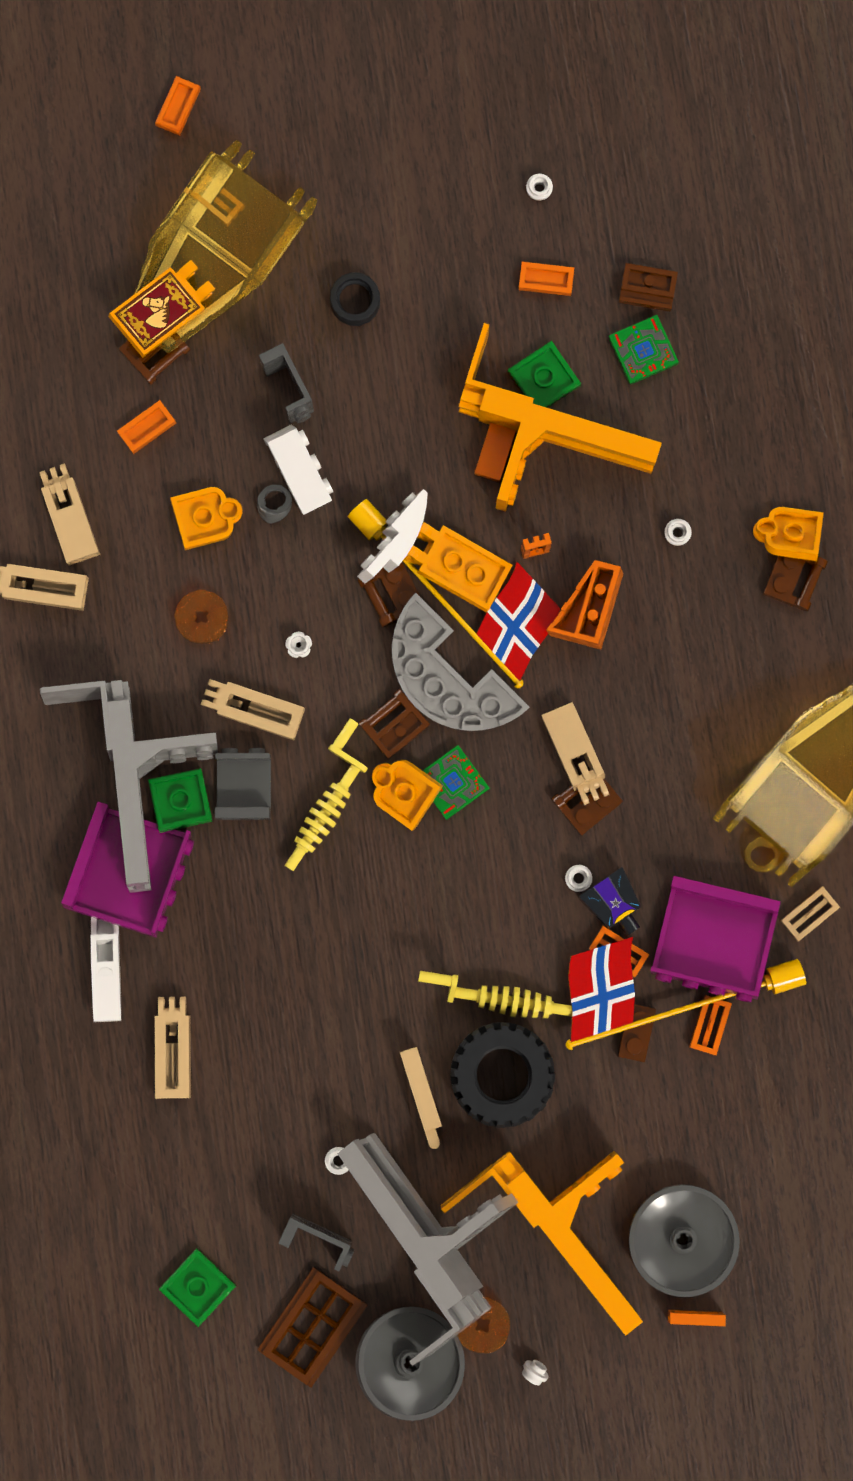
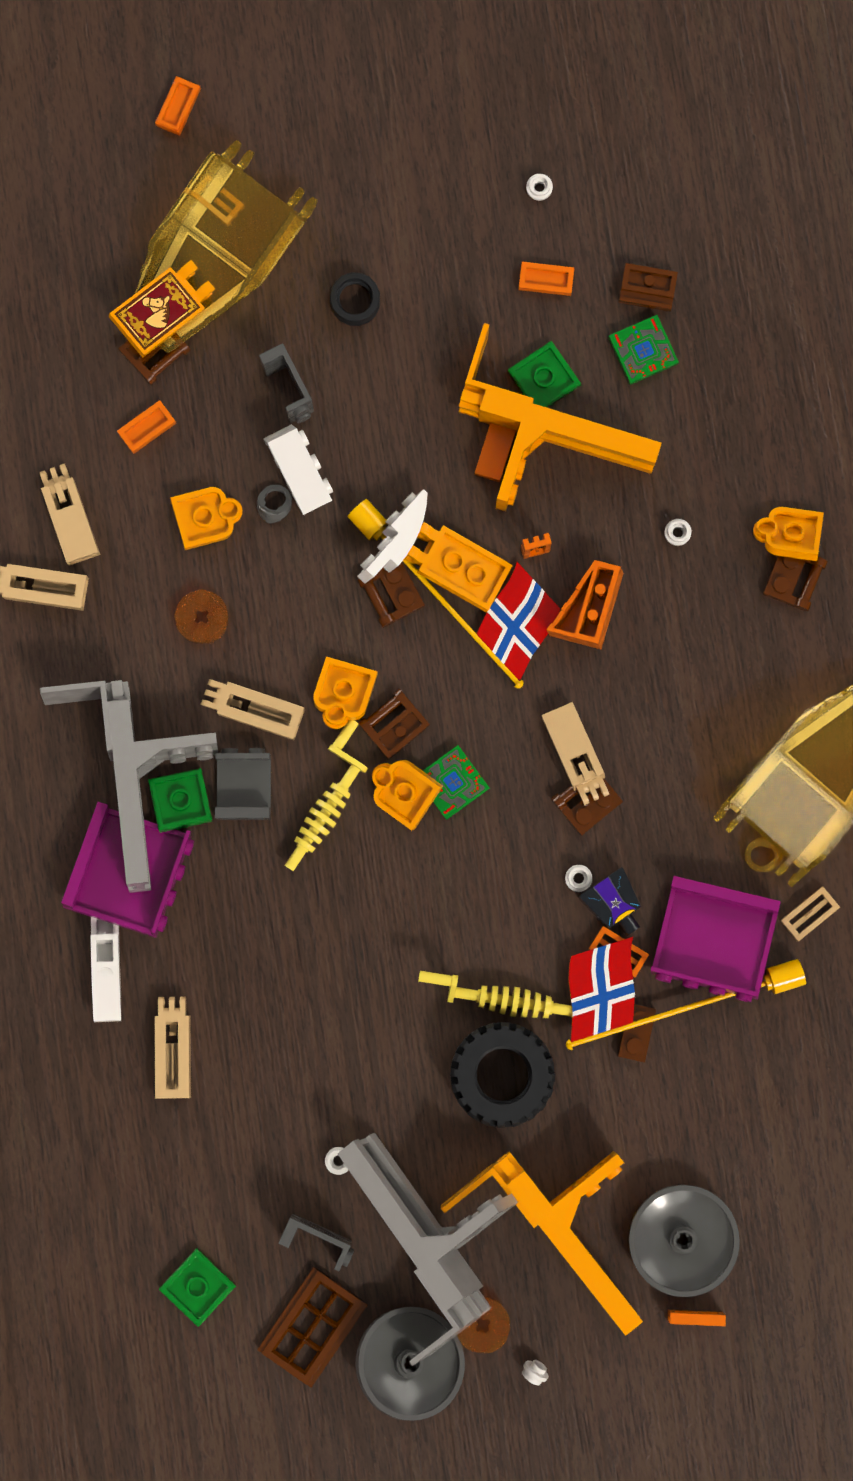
white plate [285,632,312,658] -> none
light grey plate [392,593,530,731] -> none
tan hinge [400,1047,442,1149] -> none
orange tile [689,995,732,1055] -> none
none -> light orange plate [313,656,378,729]

